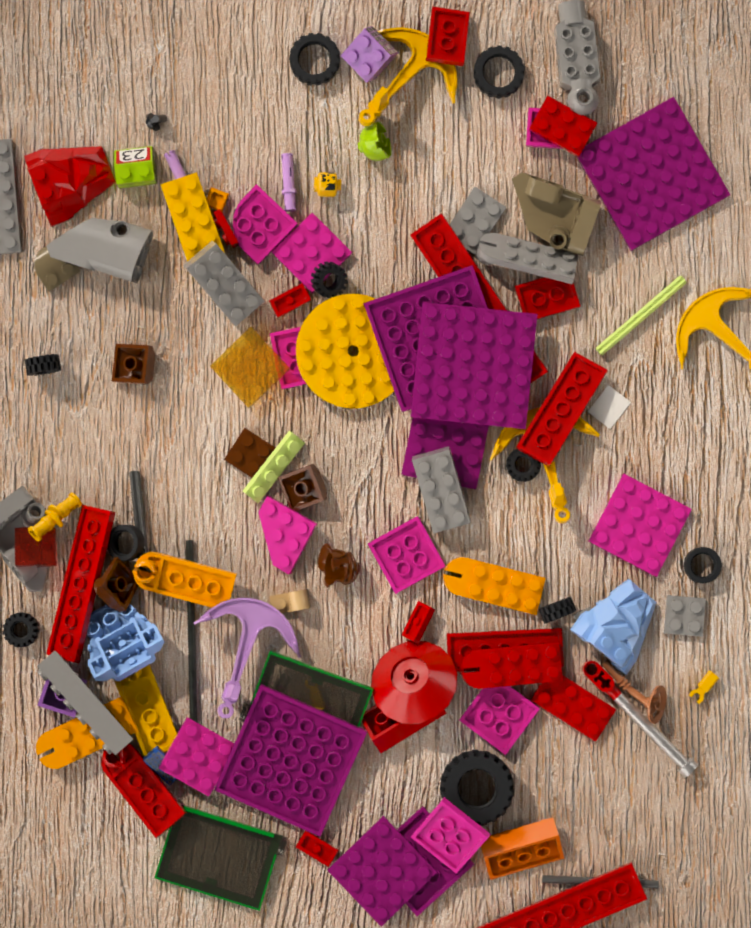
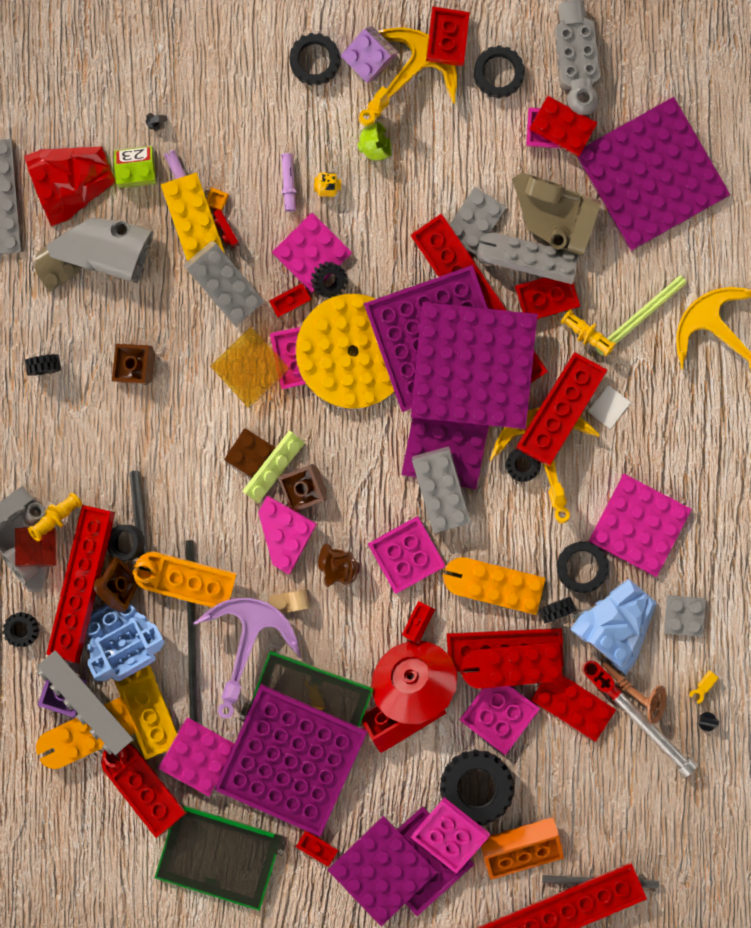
tile [143,746,177,786] -> none
dark pink plate [233,184,298,265] -> none
black tyre [683,547,722,583] -> none
none -> black tyre [556,542,609,593]
none -> yellow piece [561,309,617,357]
none -> black plate [698,712,719,731]

